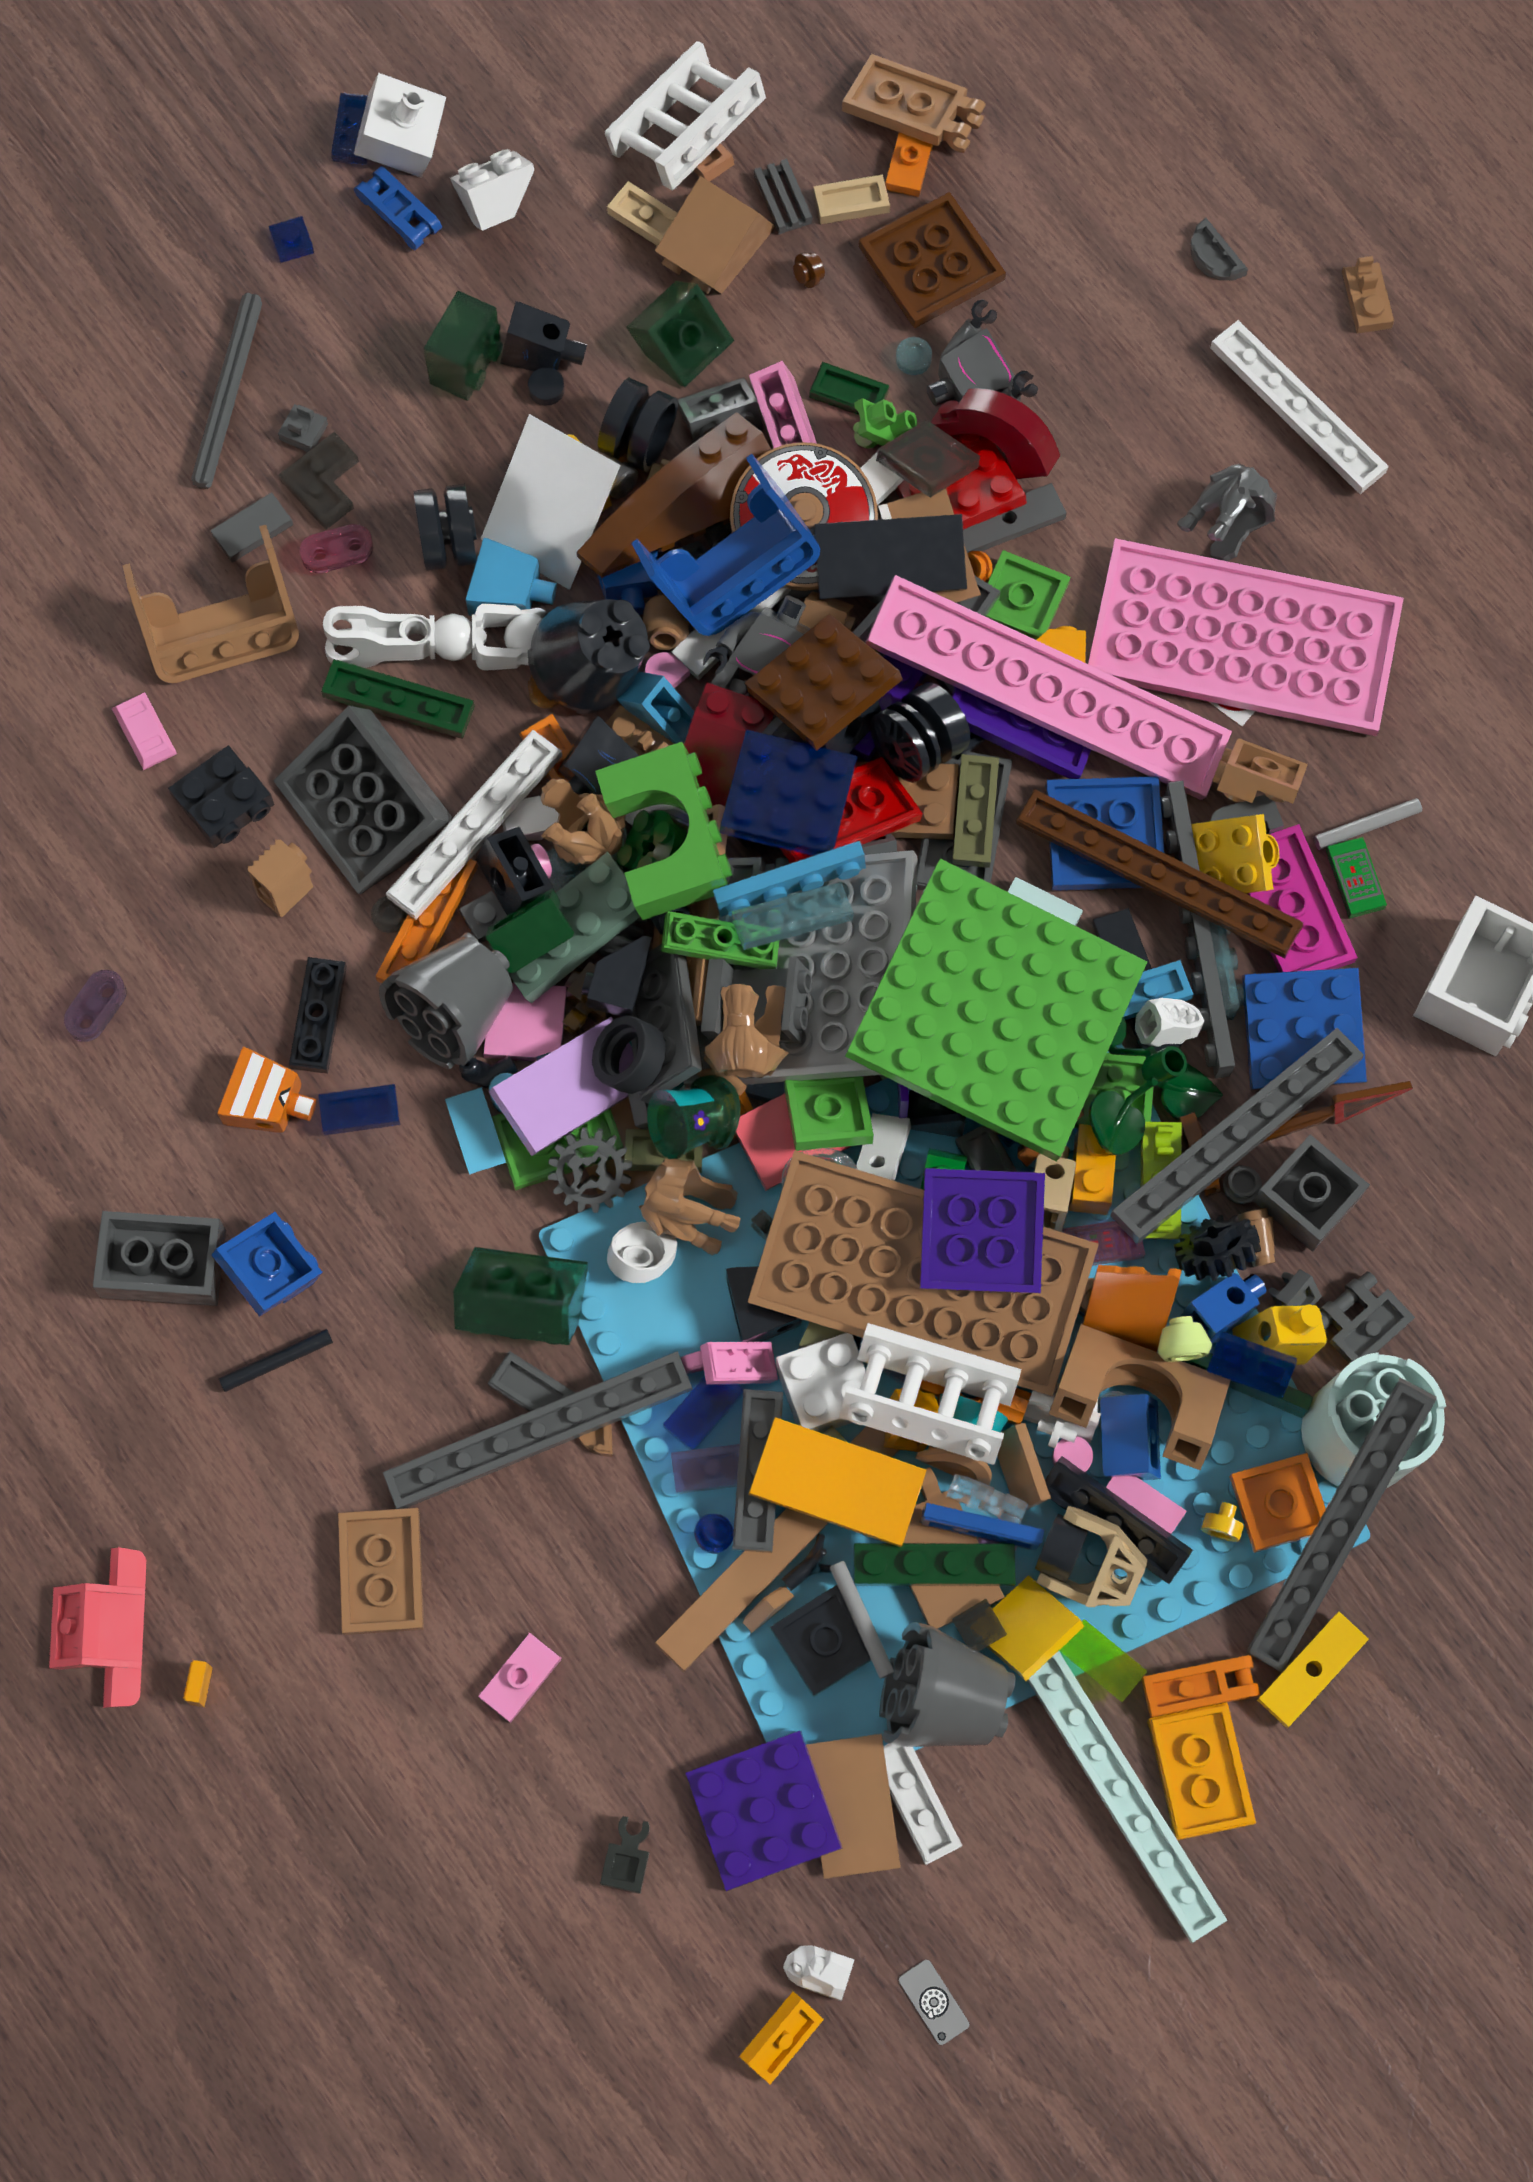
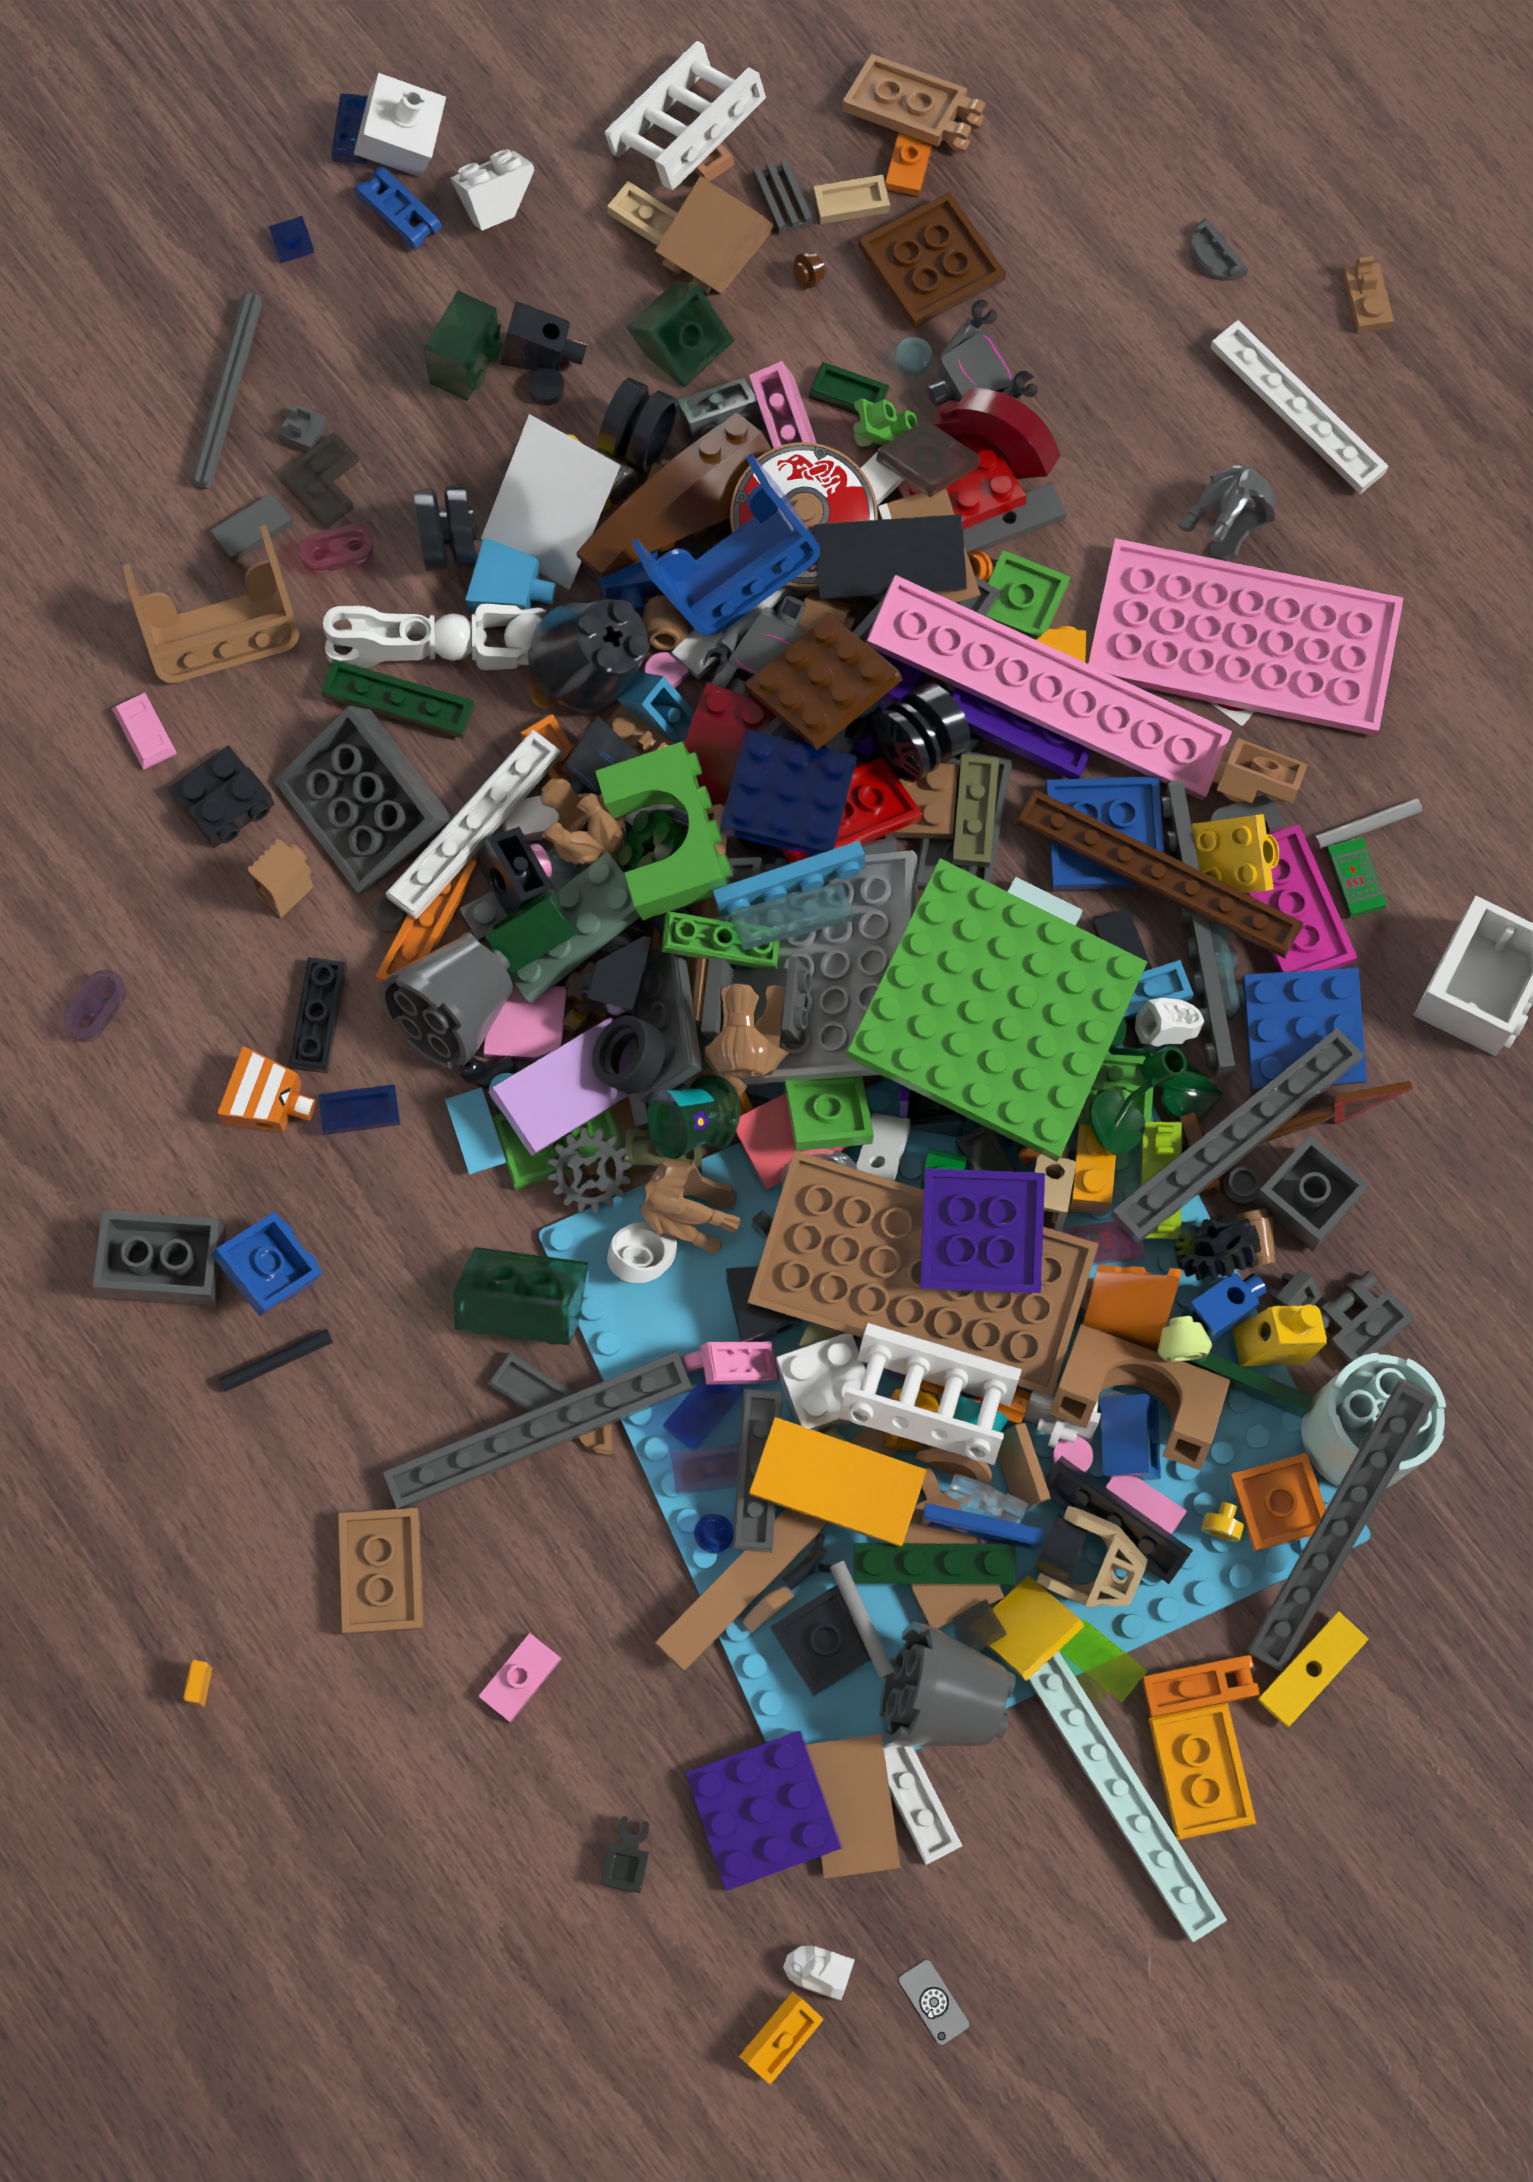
coral plate [49,1547,146,1708] -> none
clear blue plate [1207,1331,1297,1399] -> none

